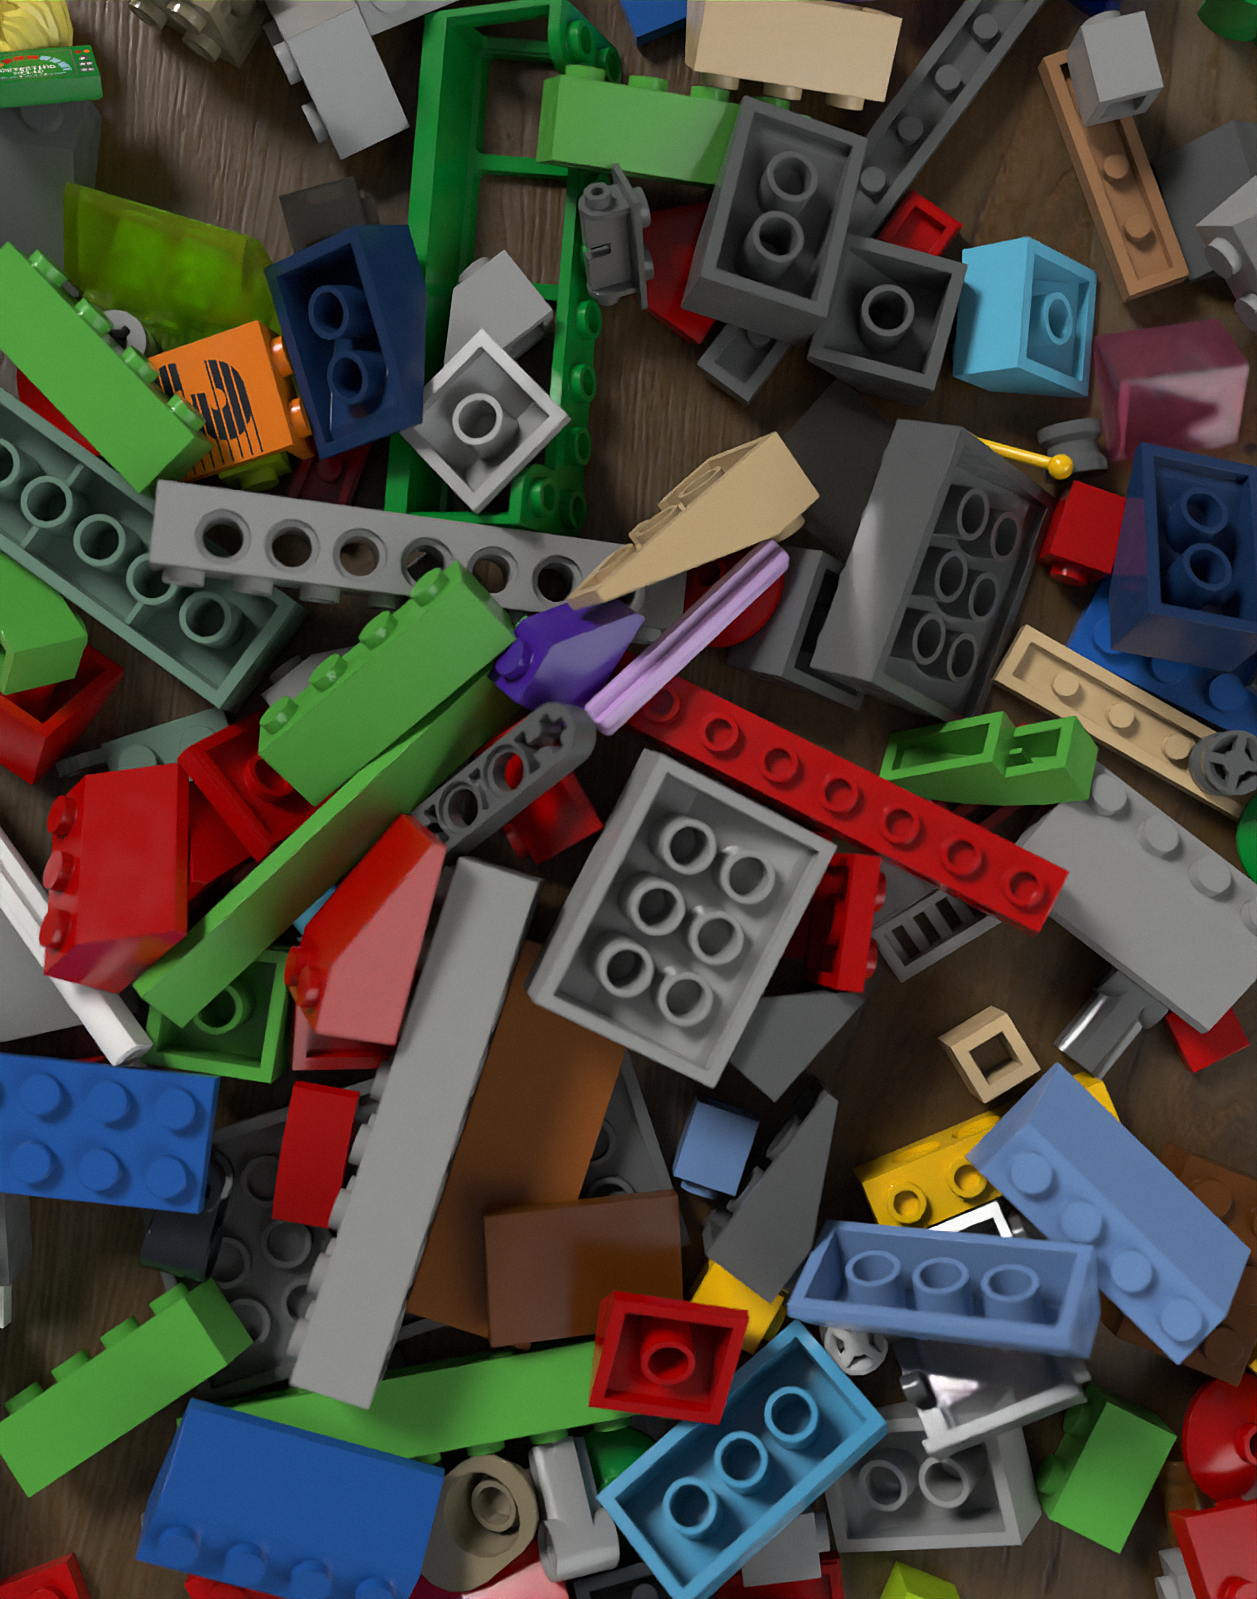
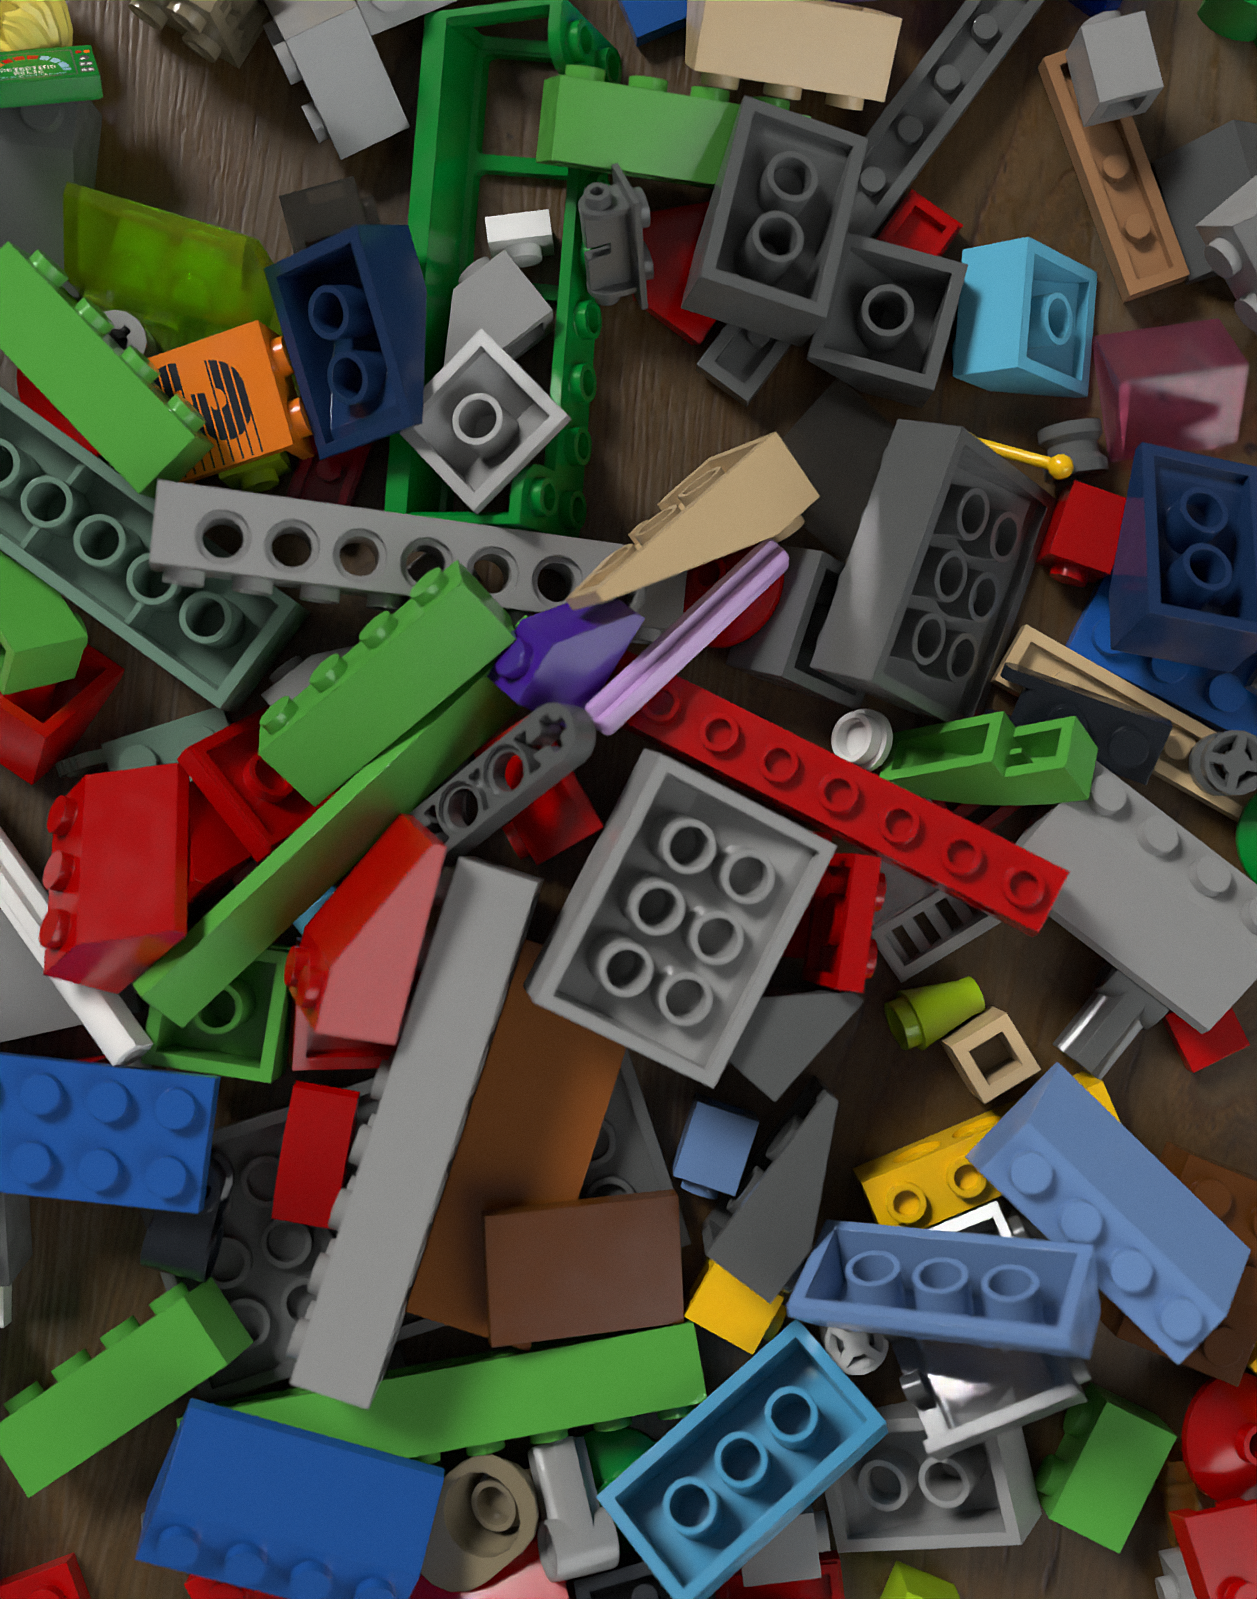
red slope [588,1291,750,1425] -> none
none -> white plate [485,209,555,268]
none -> white plate [831,709,893,772]
none -> lime cone [884,976,985,1051]
none -> black hinge [984,662,1173,785]

